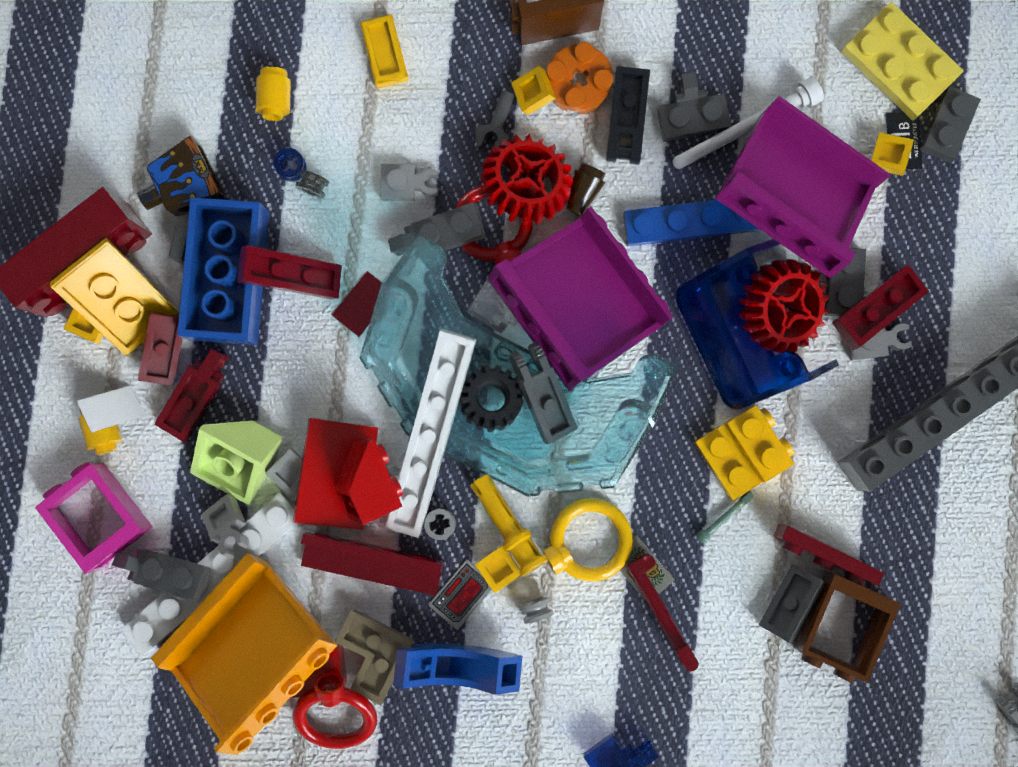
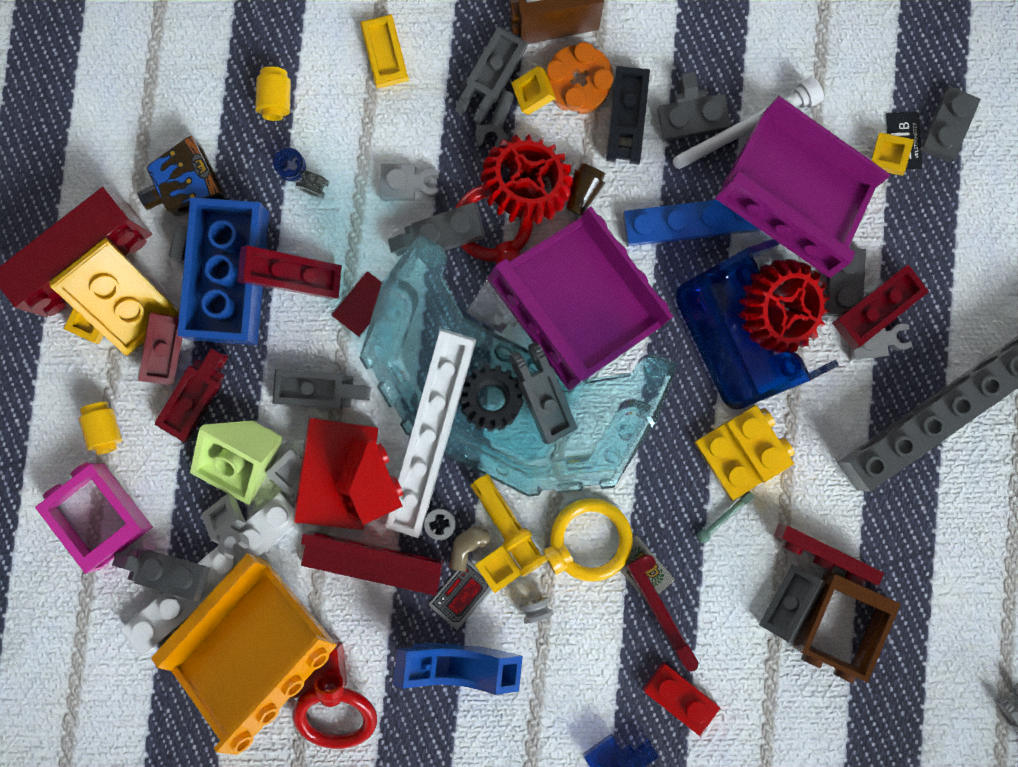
white sticker [77,386,144,432] -> none
dark tan plate [335,608,414,706] -> none
light yellow plate [841,2,964,121] -> none
none -> dark grey hinge [272,369,371,409]
none -> dark tan arm [449,526,490,571]
none -> dark grey hinge [455,26,528,124]
none -> red plate [643,661,721,736]

